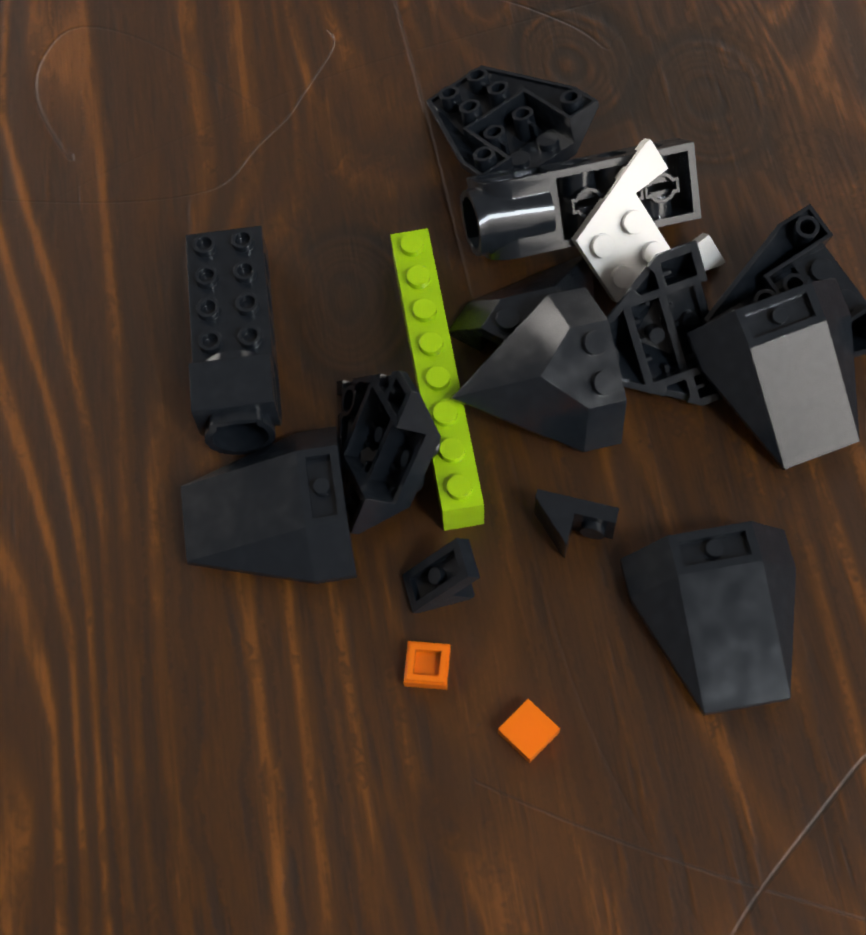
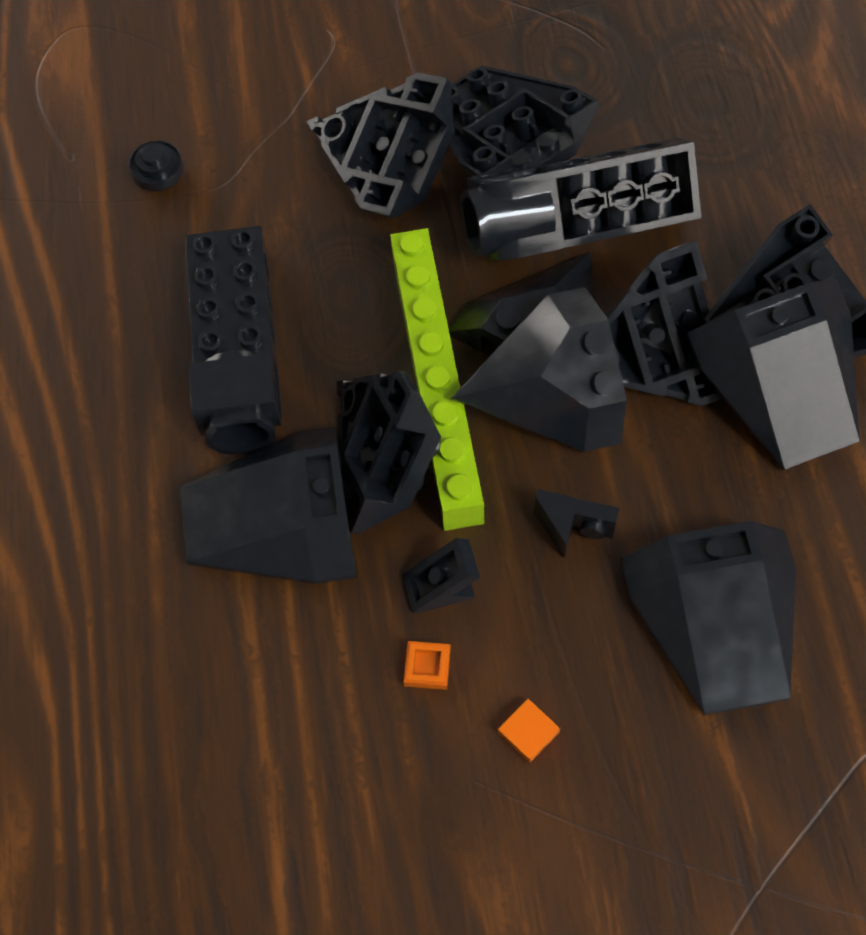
white wing [571,138,725,303] -> none
none -> black plate [129,140,184,191]
none -> black wedge [306,73,454,219]

